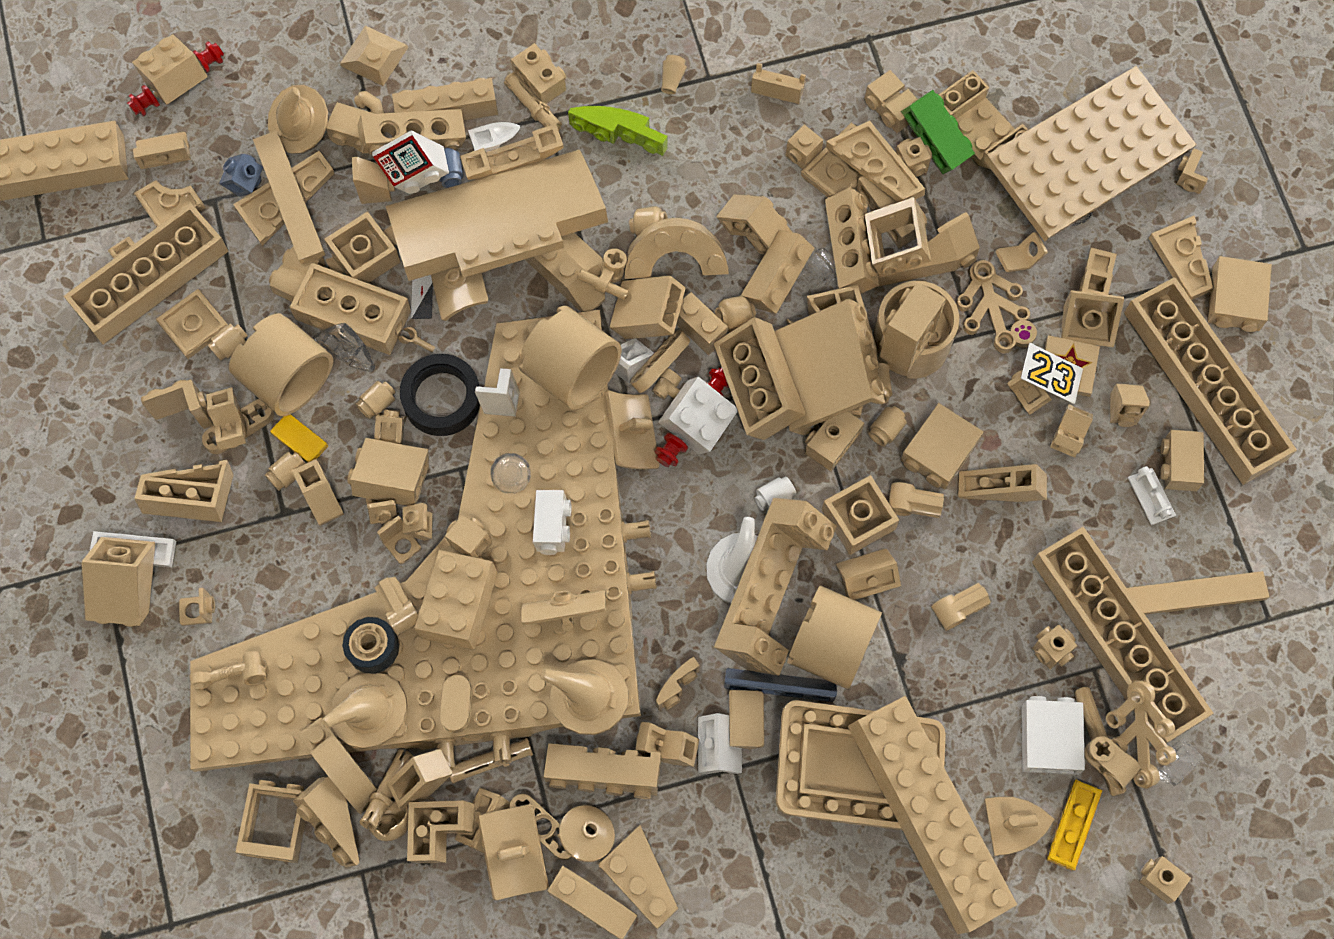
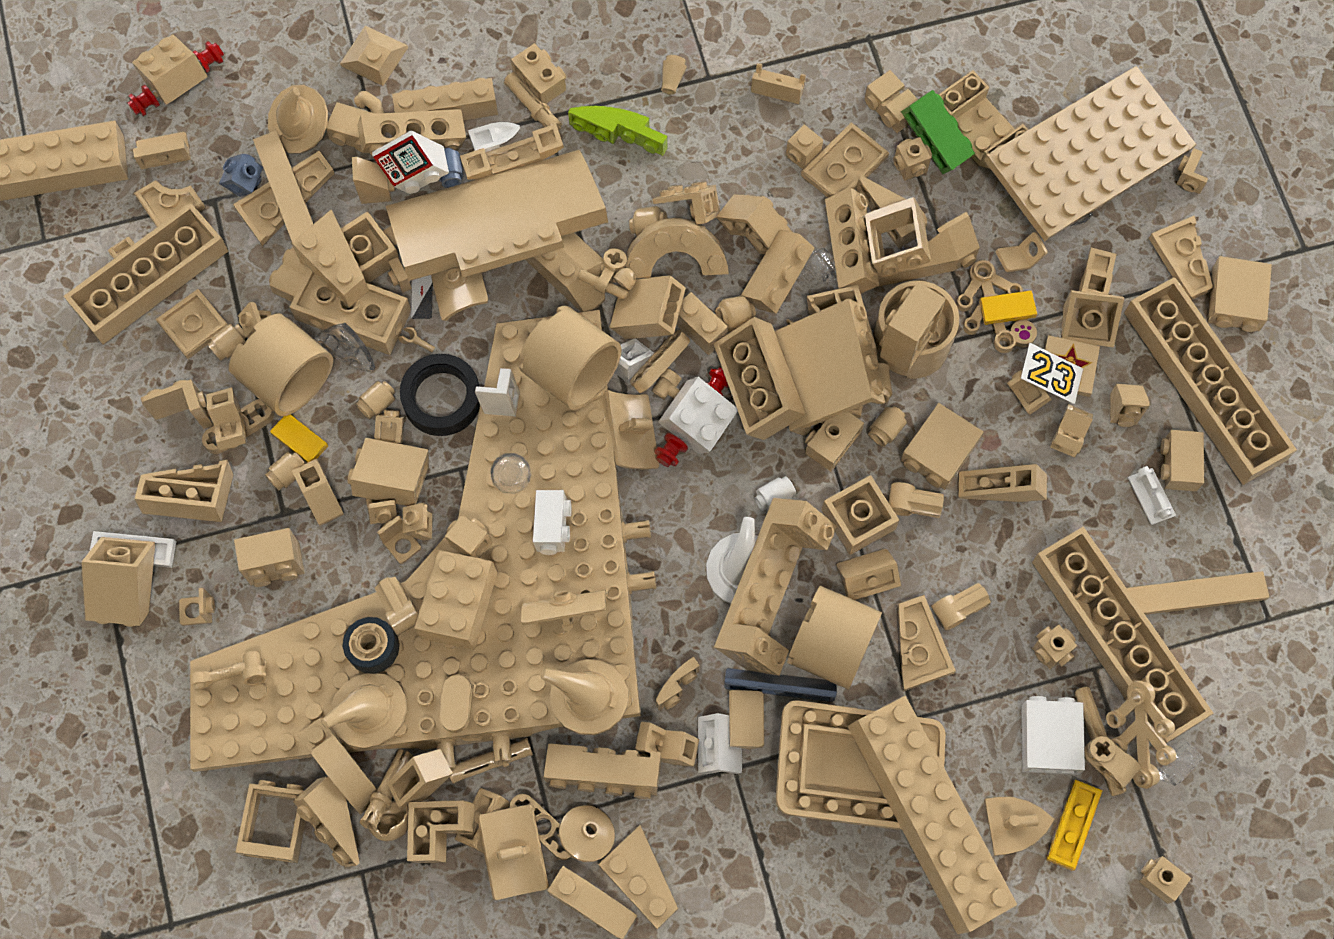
tan wing [826,121,925,202] -> none
none -> tan brick [234,528,305,587]
none -> tan bracket [238,302,271,338]
none -> tan wedge [292,209,369,308]
none -> tan plate [387,257,412,293]
none -> tan hinge [613,268,636,291]
none -> tan bracket [653,181,720,225]
none -> tan wing [898,595,956,692]
none -> yellow tile [979,290,1037,325]

